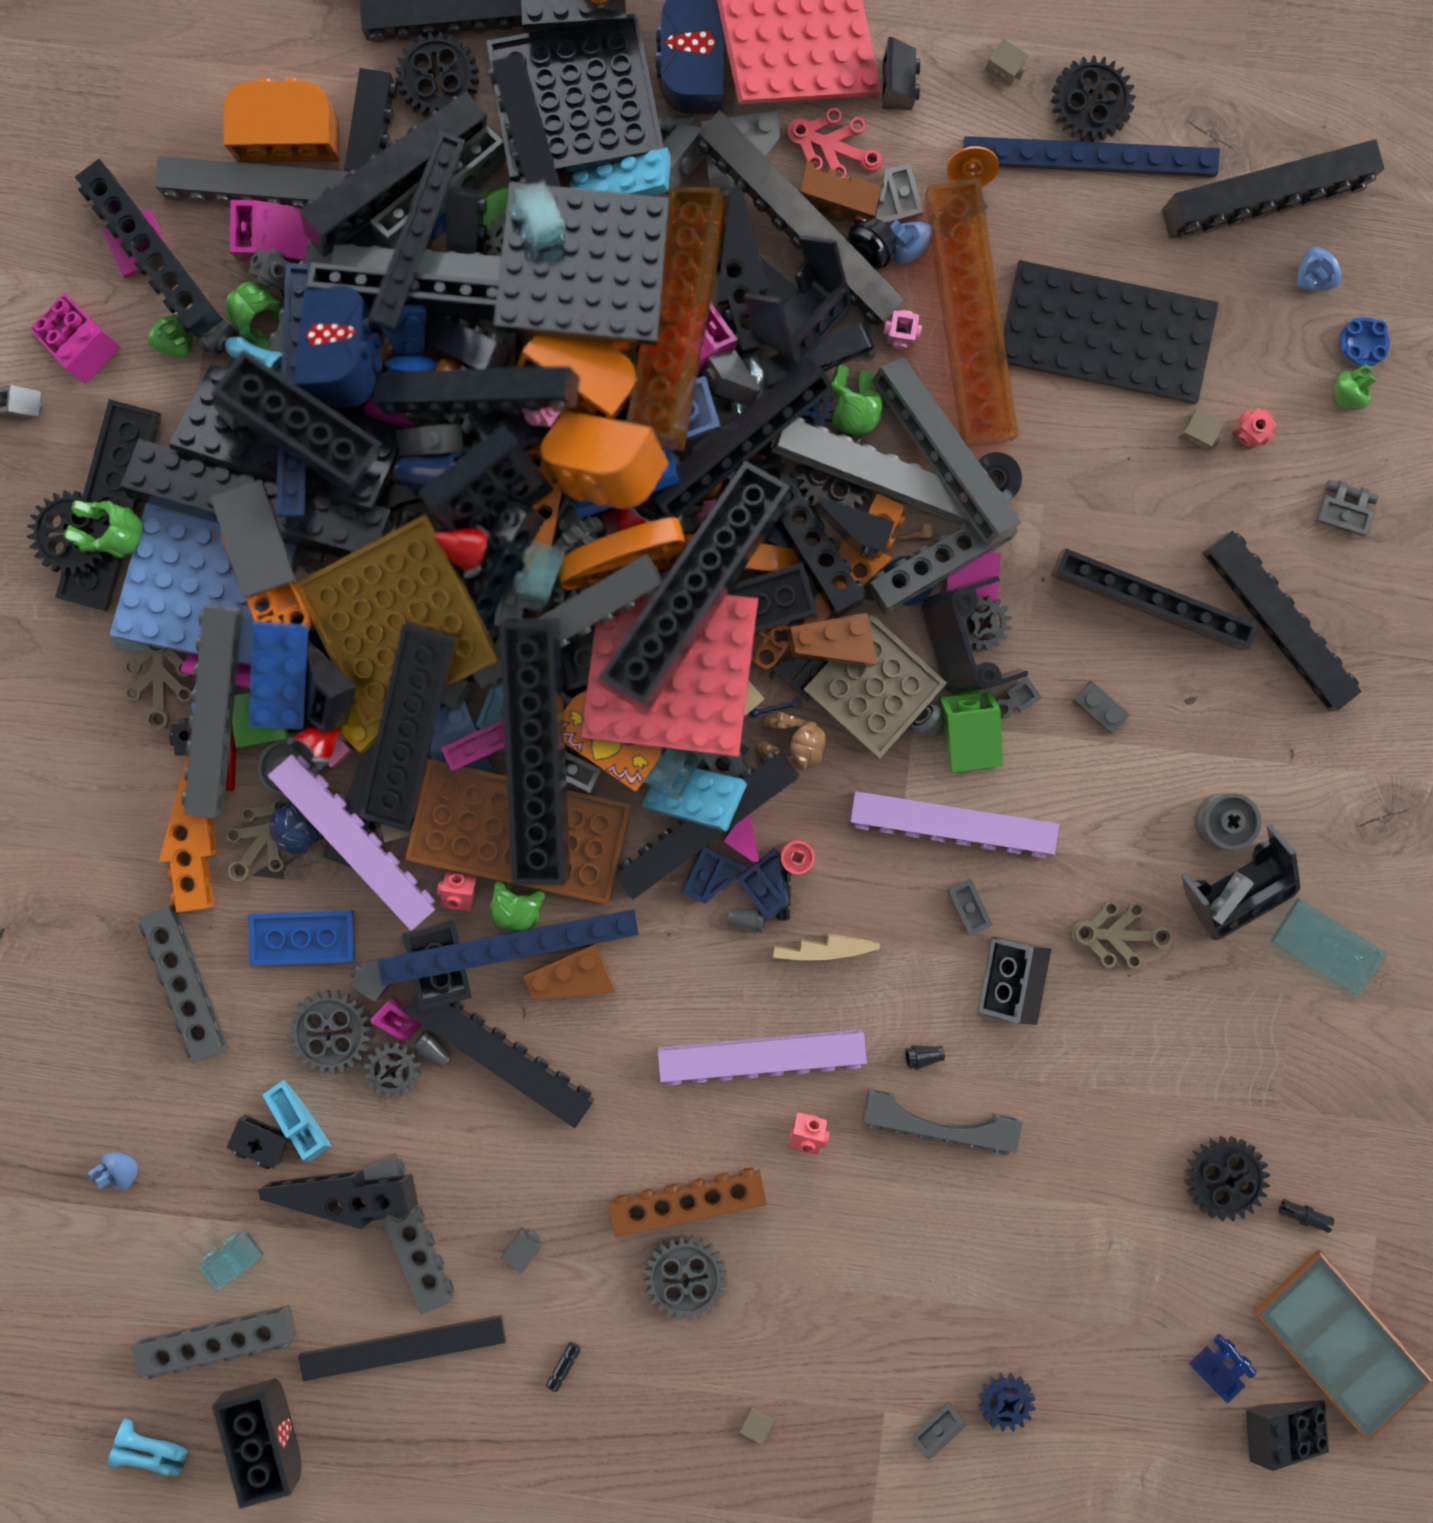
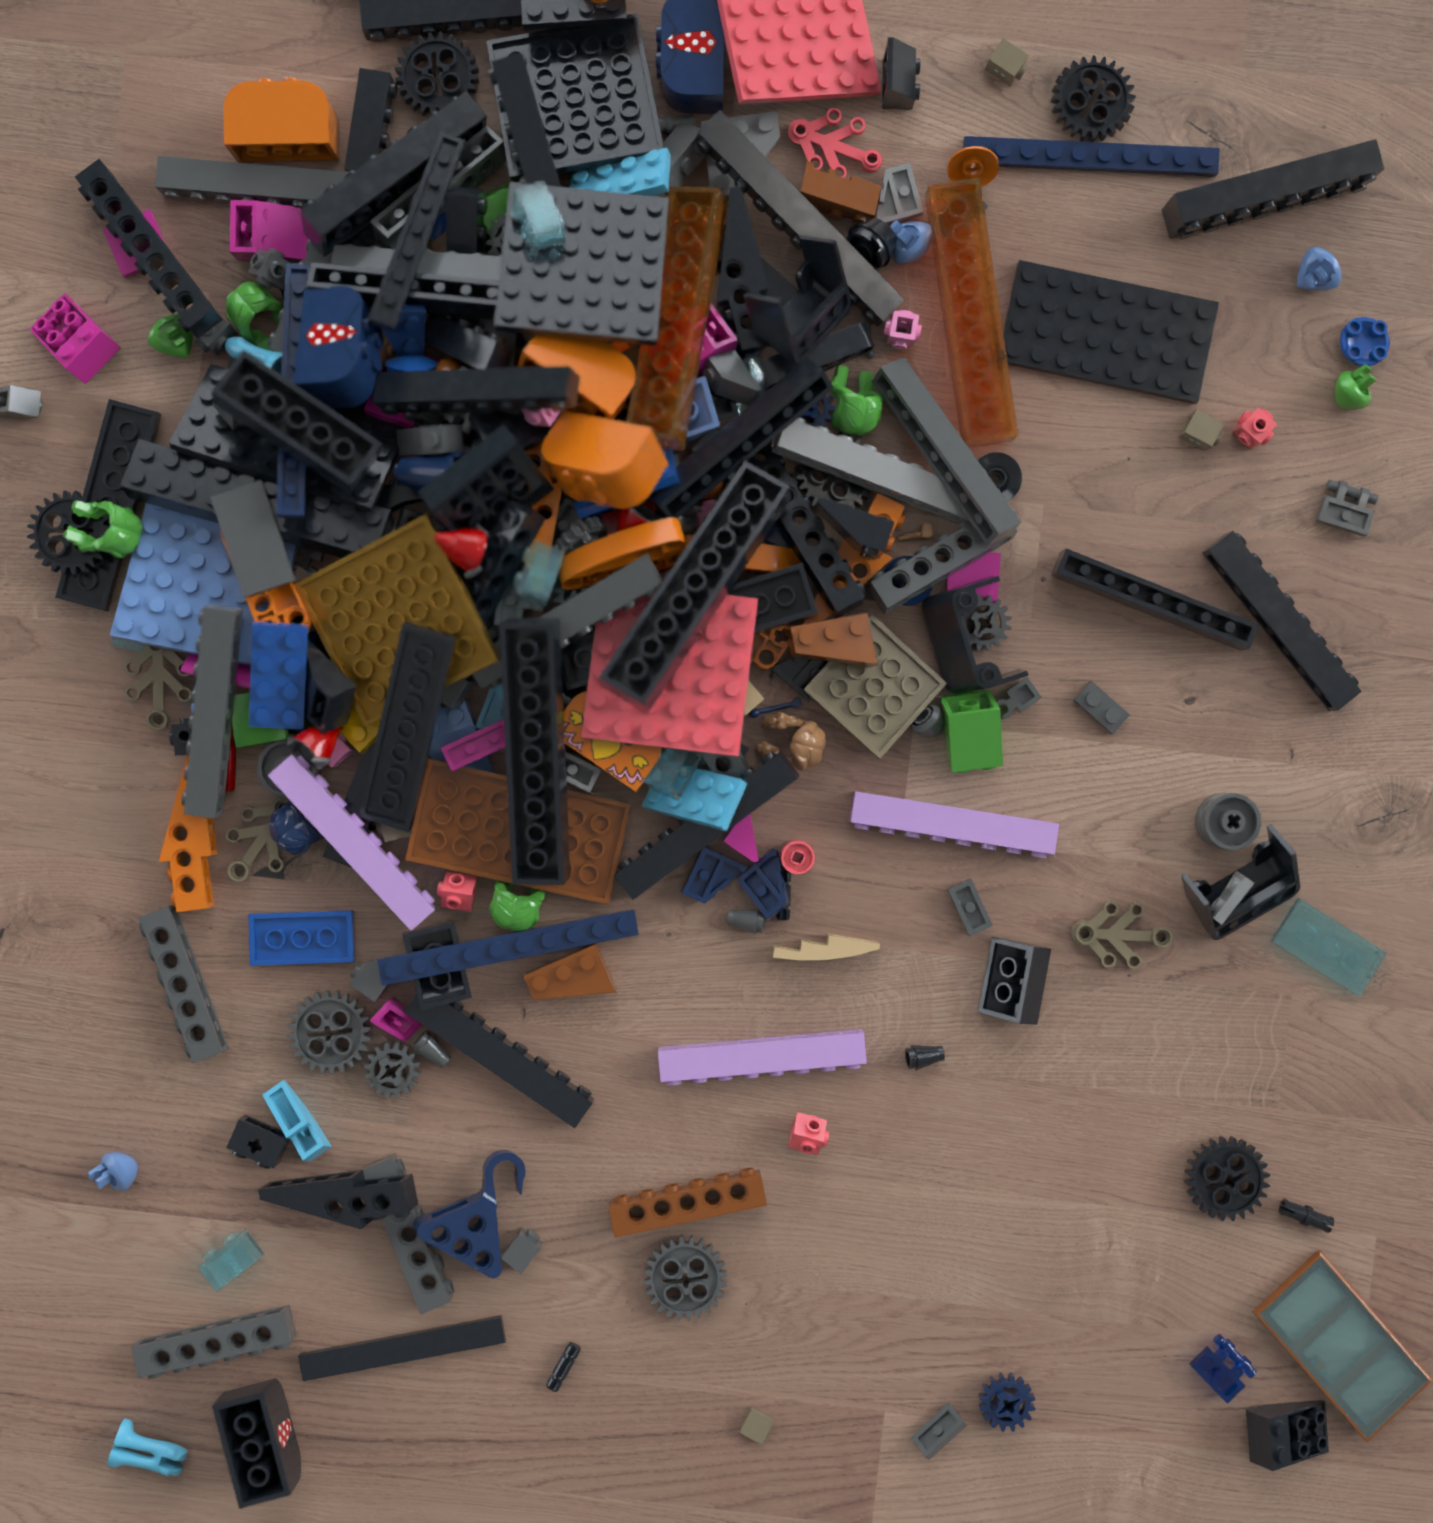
dark grey arch [862,1088,1022,1155] -> none
none -> dark blue piece [413,1150,526,1278]

